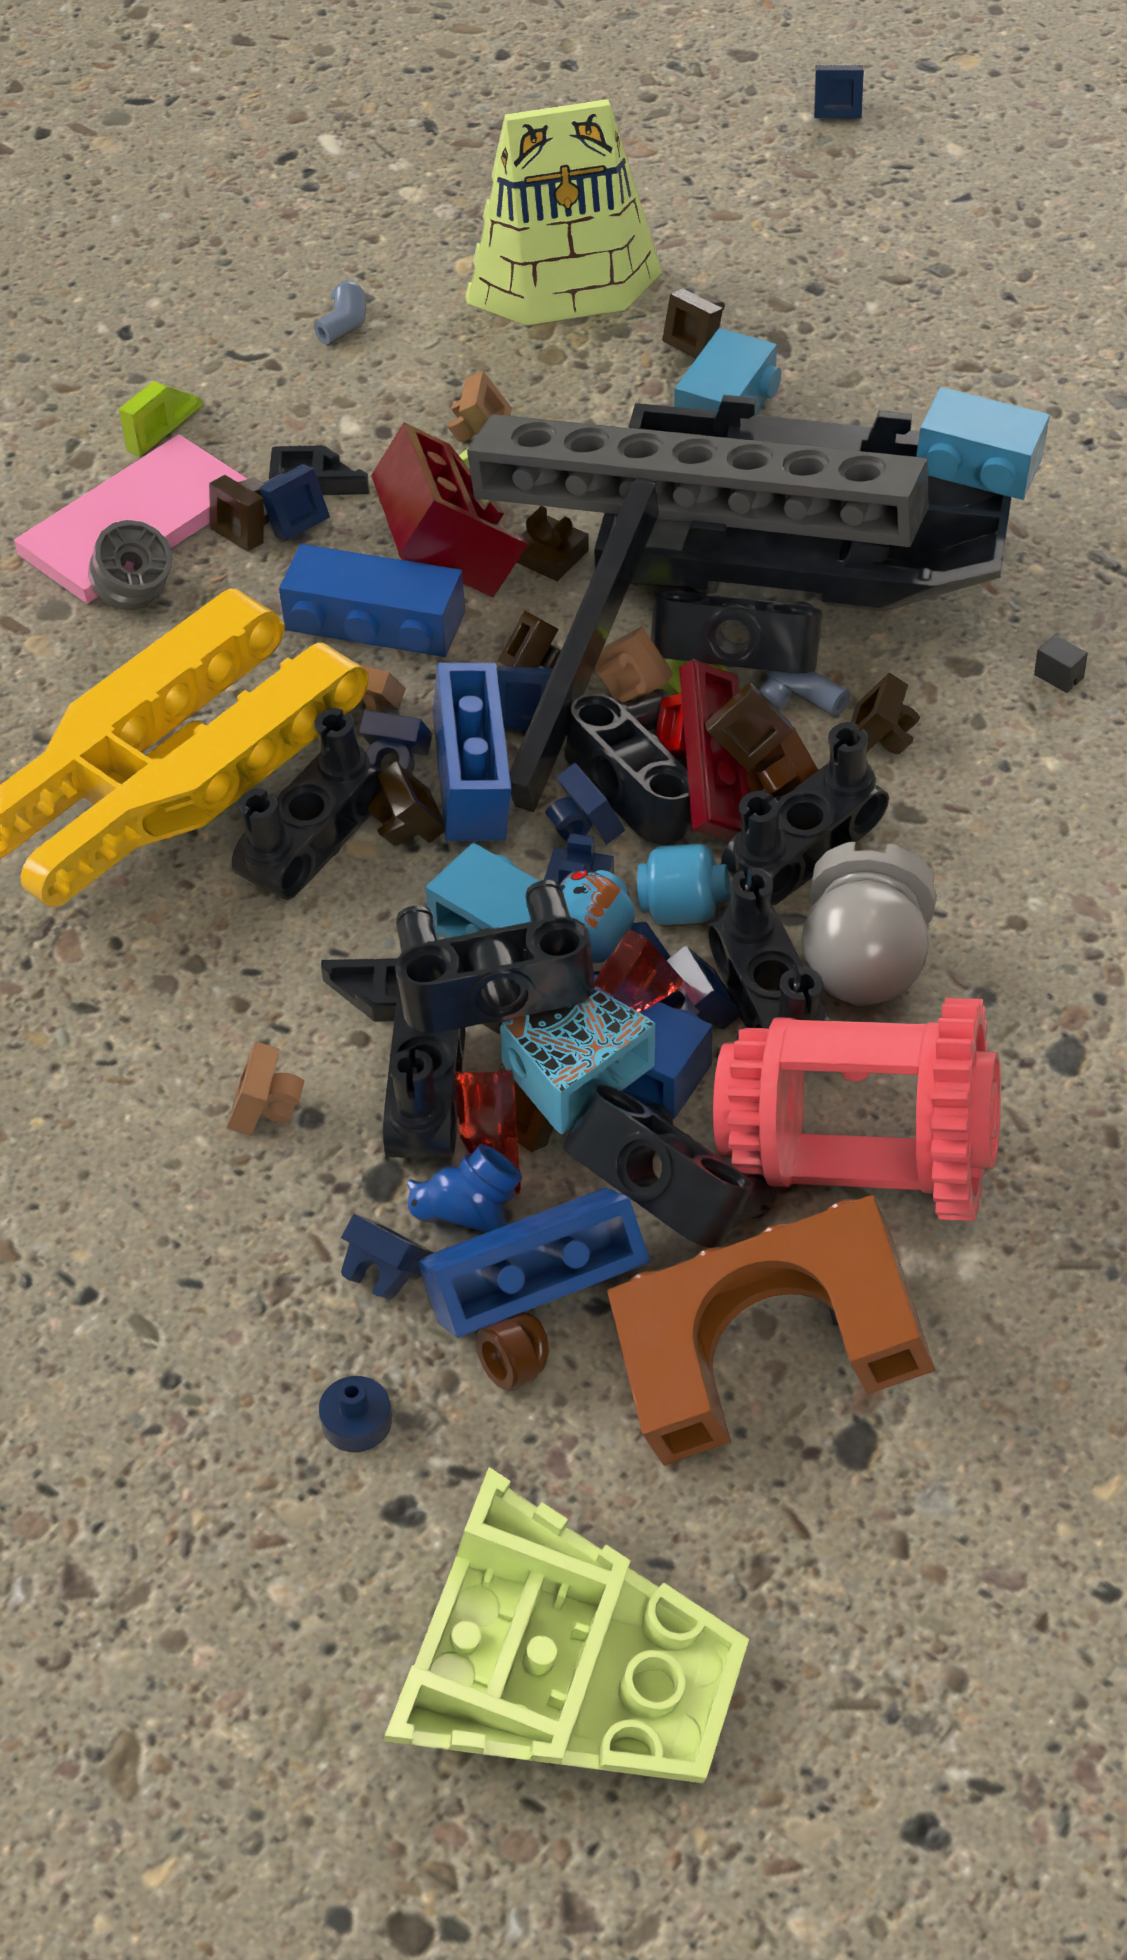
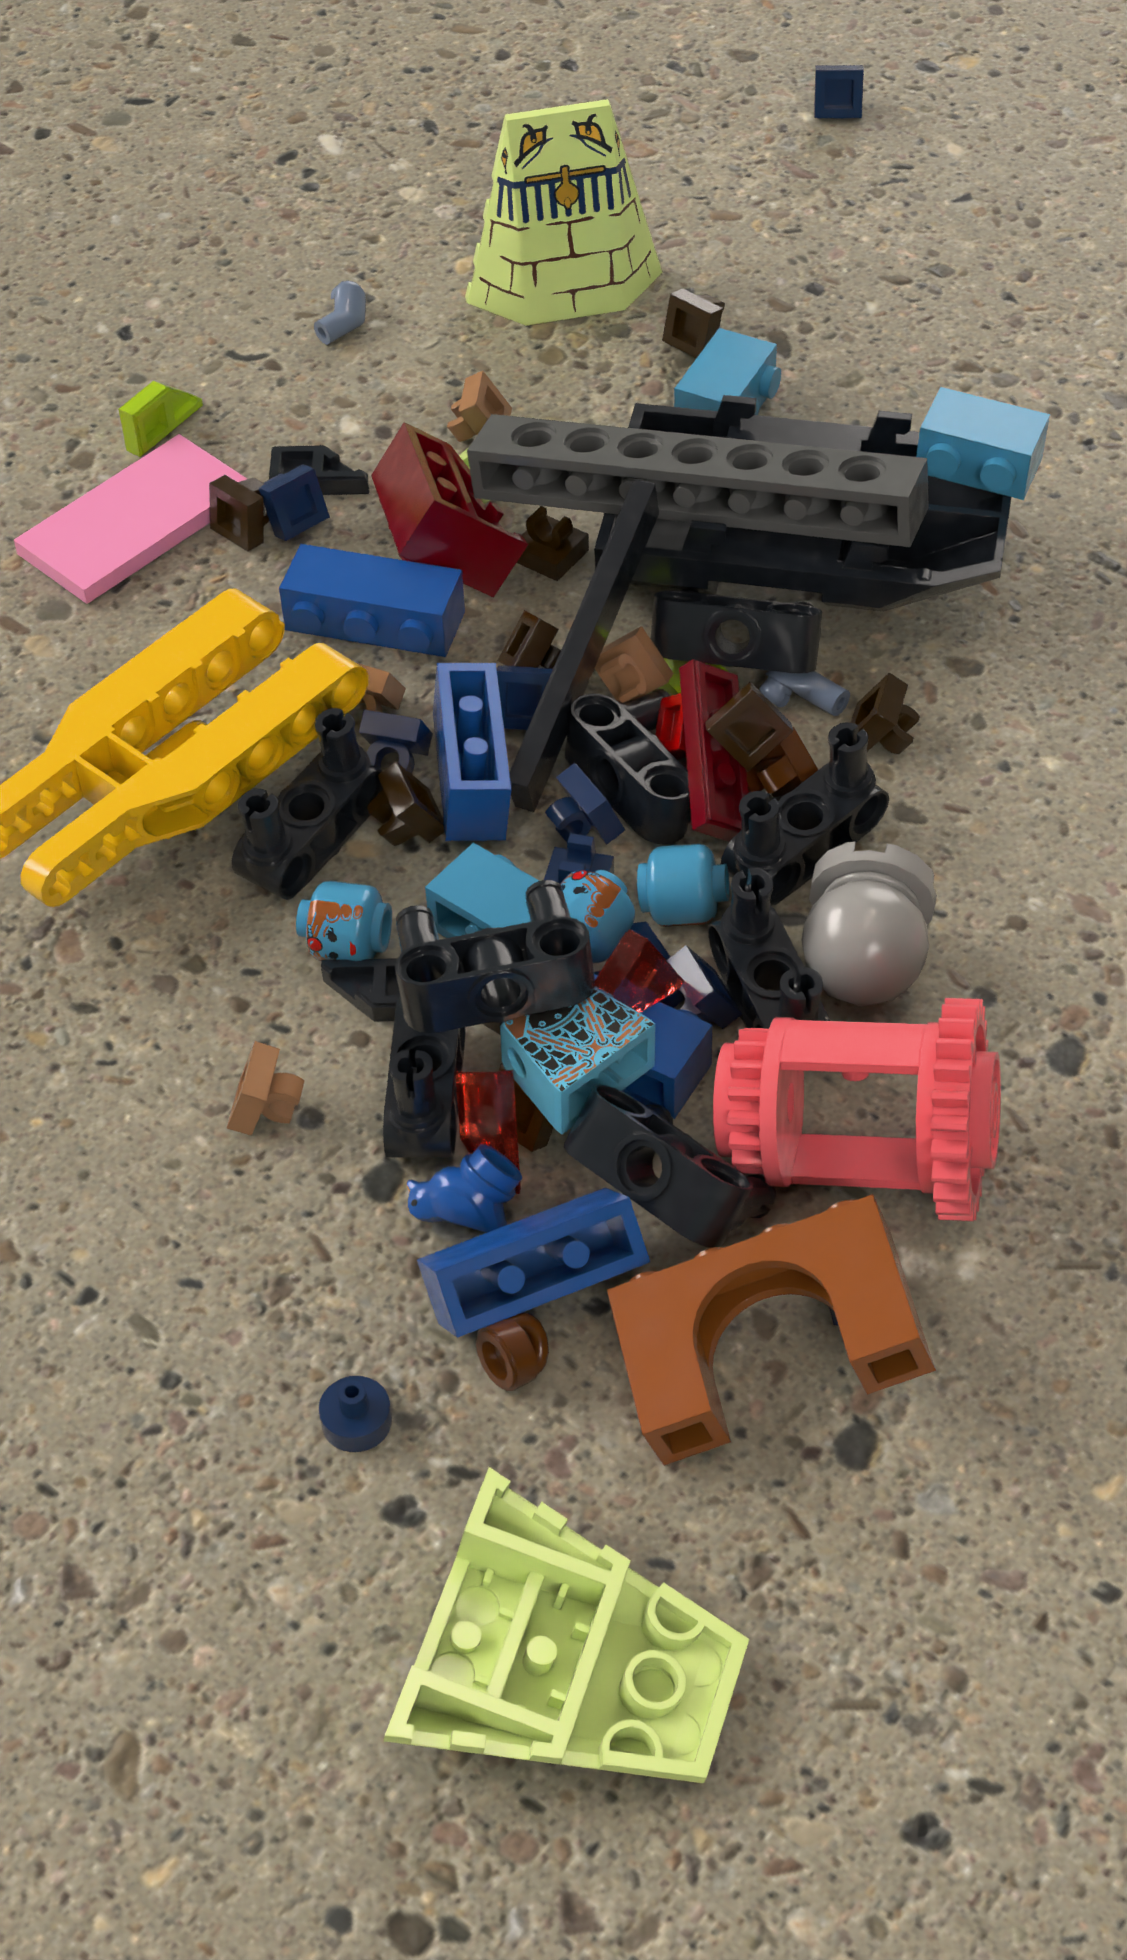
dark grey wheel [88,520,172,610] -> none
dark blue tile [341,1213,434,1299] -> none
black piece [1034,635,1088,693] -> none
none -> dark azure head [296,881,392,961]

